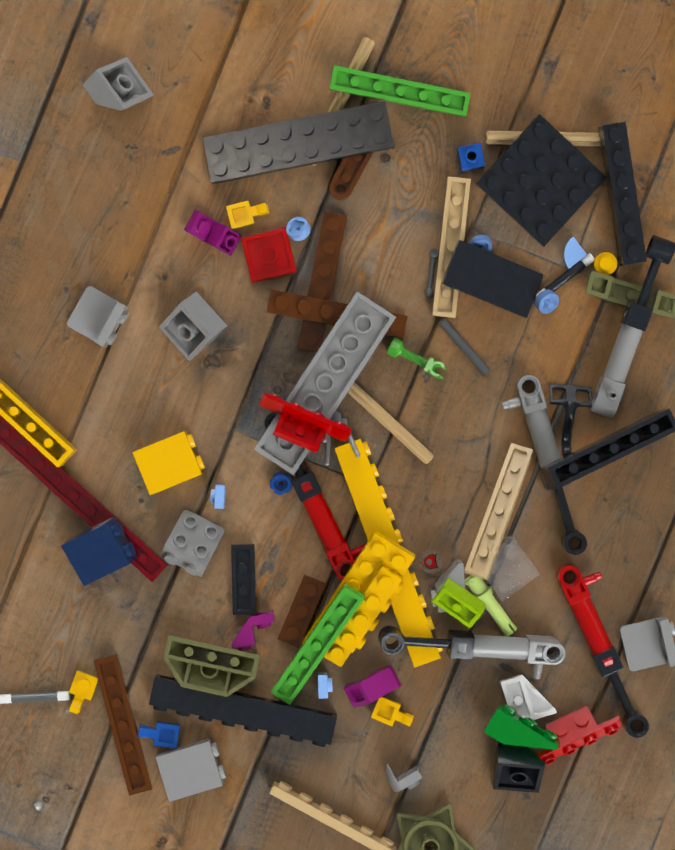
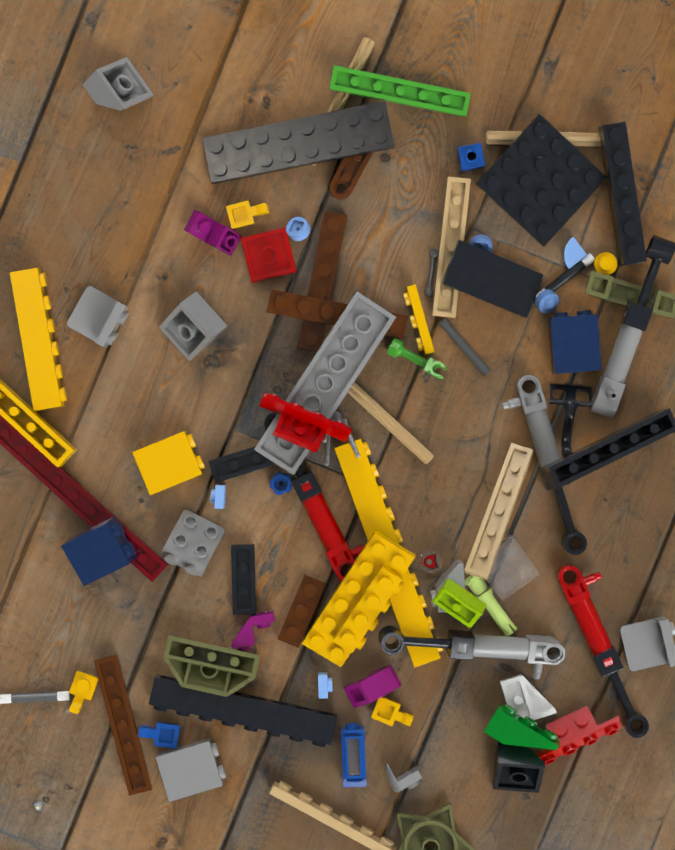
bright green plate [271,583,365,705] -> none
none -> yellow brick [10,268,67,411]
none -> black plate [208,446,276,483]
none -> blue window [341,723,367,788]
none -> yellow plate [403,284,435,355]
none -> dark blue brick [548,310,602,374]

